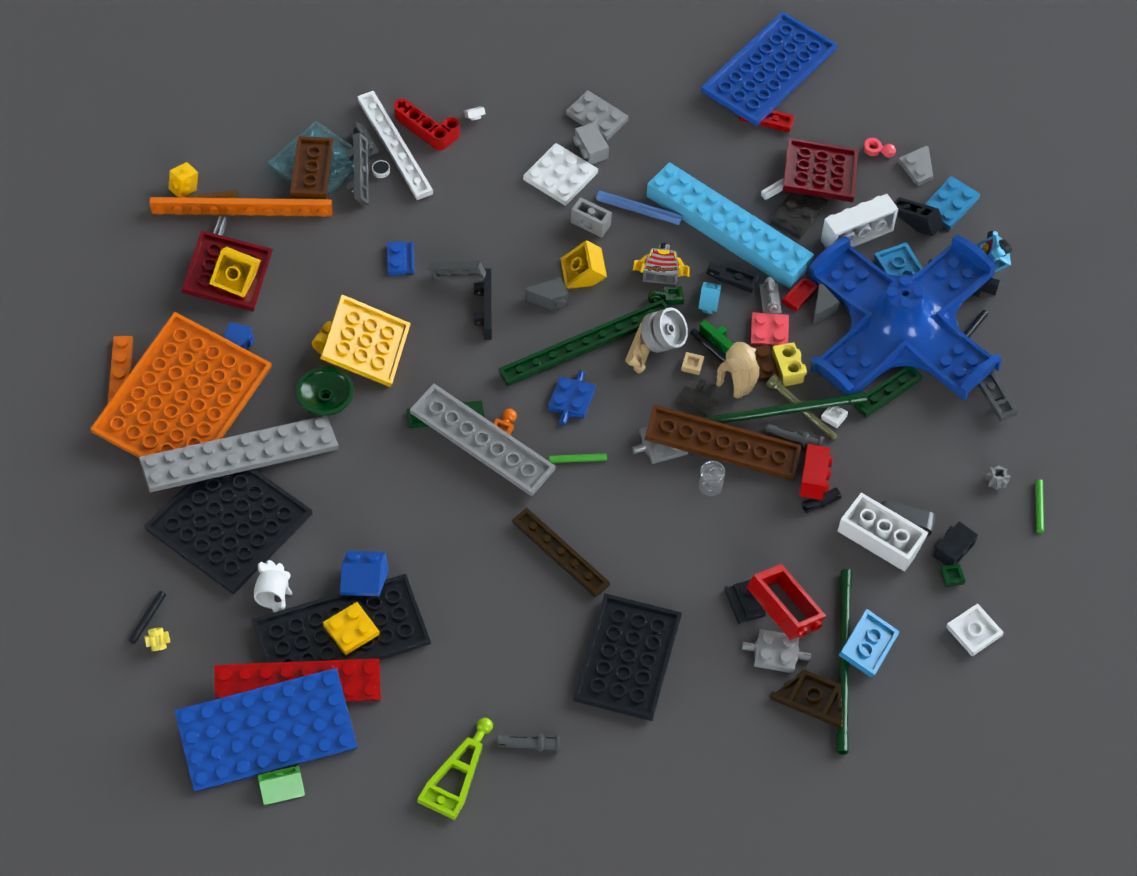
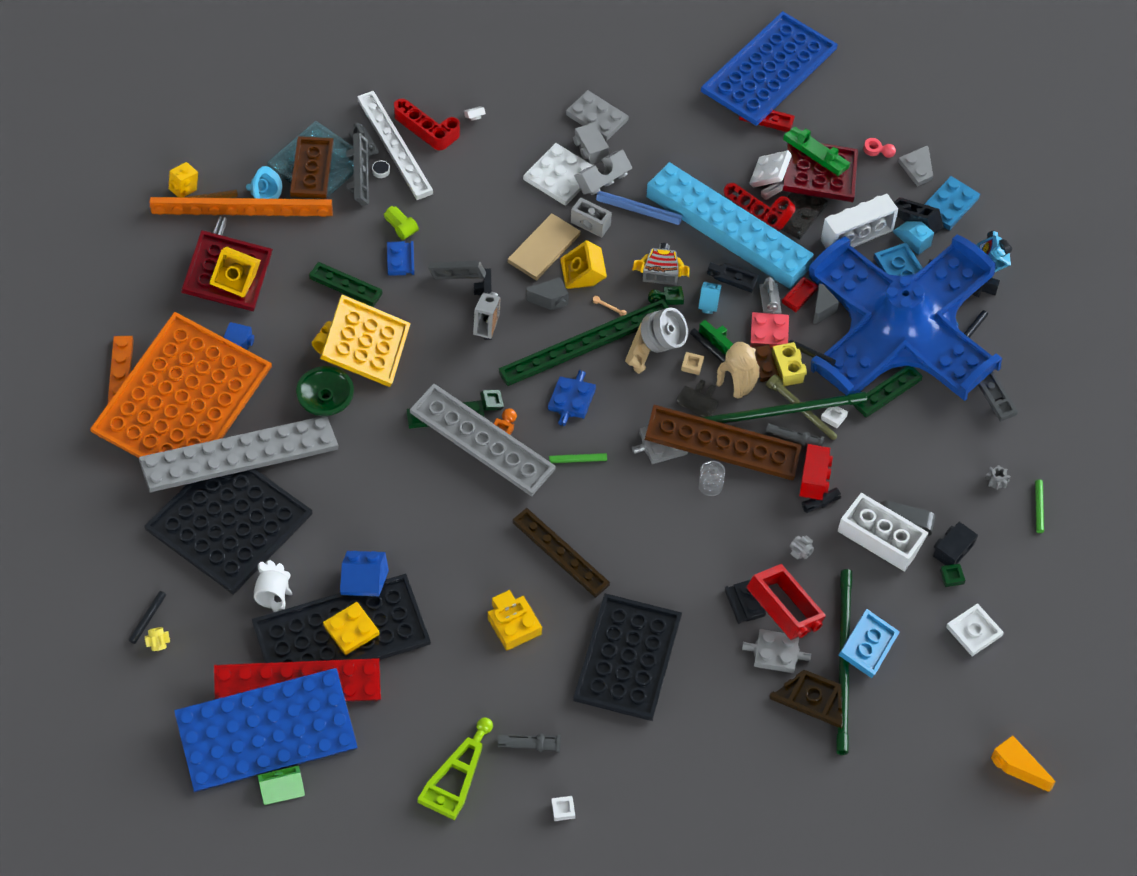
none -> medium azure helmet [246,166,283,199]
none -> dark green plate [309,262,383,307]
none -> lime piece [384,206,419,240]
none -> light grey torso [473,292,501,339]
none -> plate [480,390,504,410]
none -> yellow piece [488,590,542,651]
none -> tan tile [508,213,581,281]
none -> white plate [551,796,575,821]
none -> light grey arch [574,149,632,195]
none -> light nougat hinge [593,296,627,316]
none -> red beam [724,183,795,231]
none -> white plate [750,150,792,188]
none -> green hinge [783,127,850,176]
none -> black bar [788,340,836,366]
none -> light grey gear [790,535,814,560]
none -> medium azure slope [893,221,934,255]
none -> light orange slope [991,735,1056,792]

